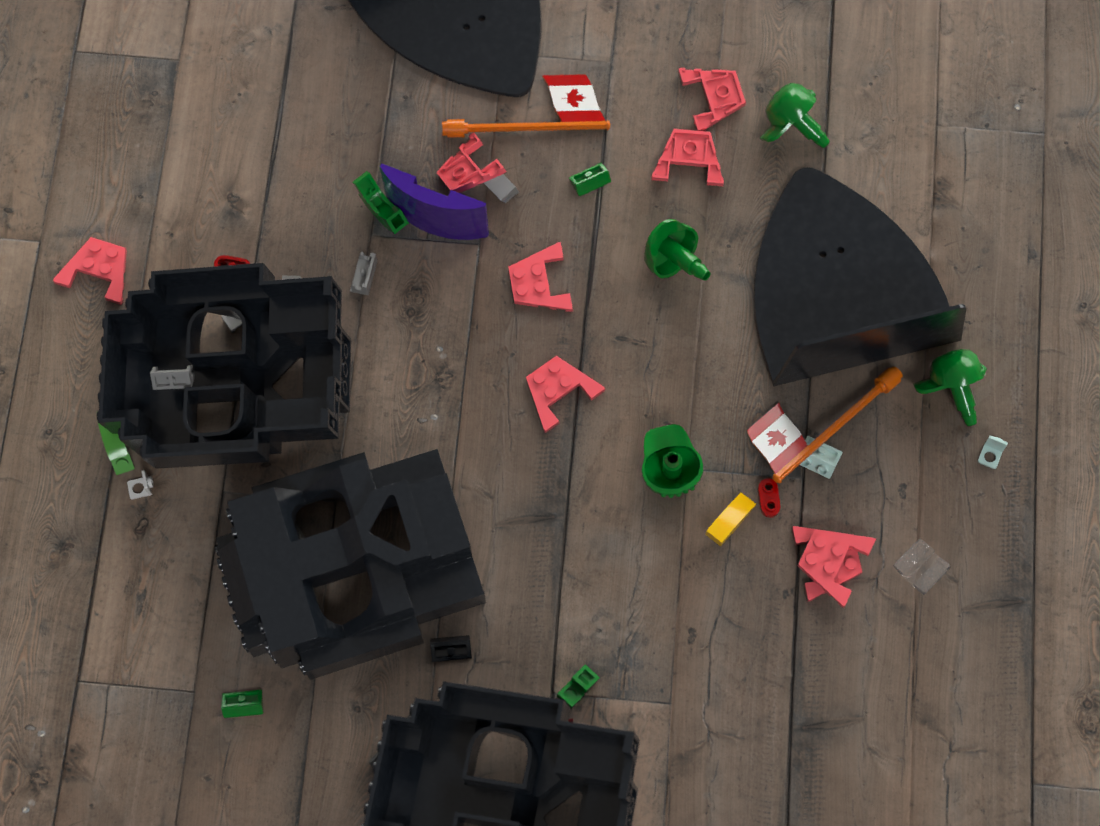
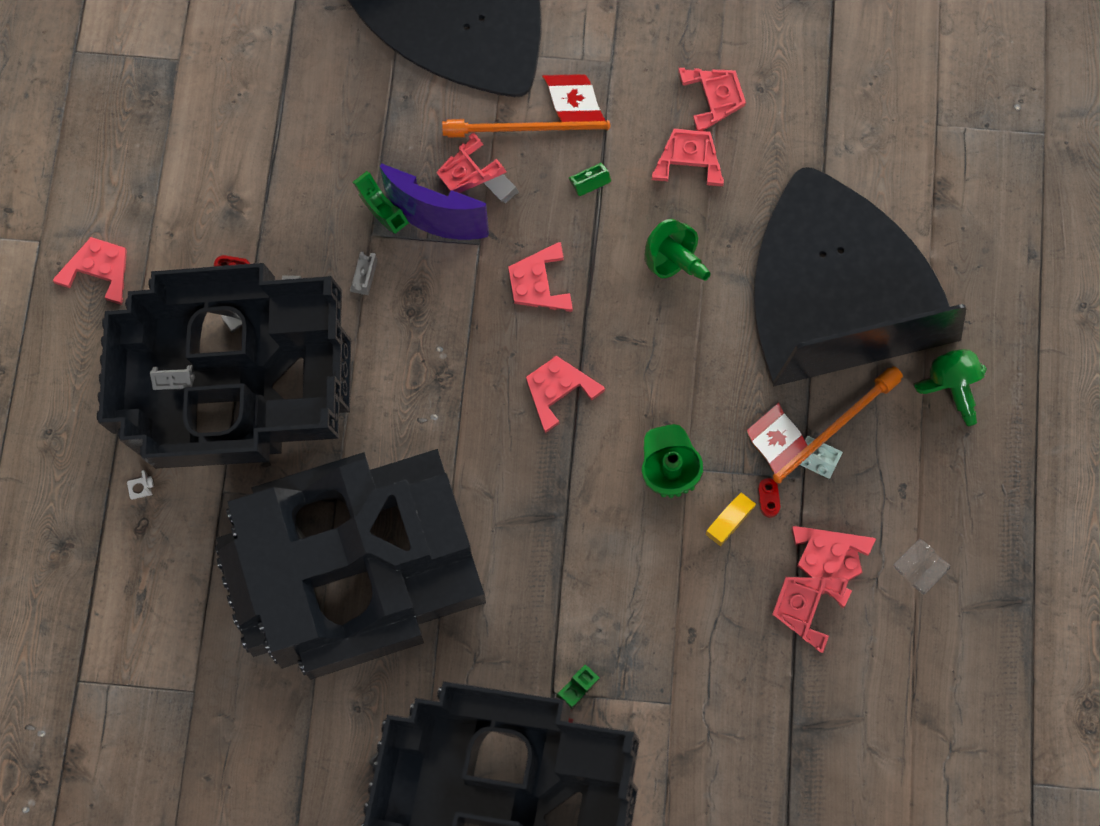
bright green arch [98,423,135,475] -> none
green slope [221,690,263,718] -> none
black slope [430,635,472,662] -> none
green piece [760,83,830,148] -> none
light aqua bracket [978,435,1008,469] -> none
none -> coral wing [773,577,849,653]

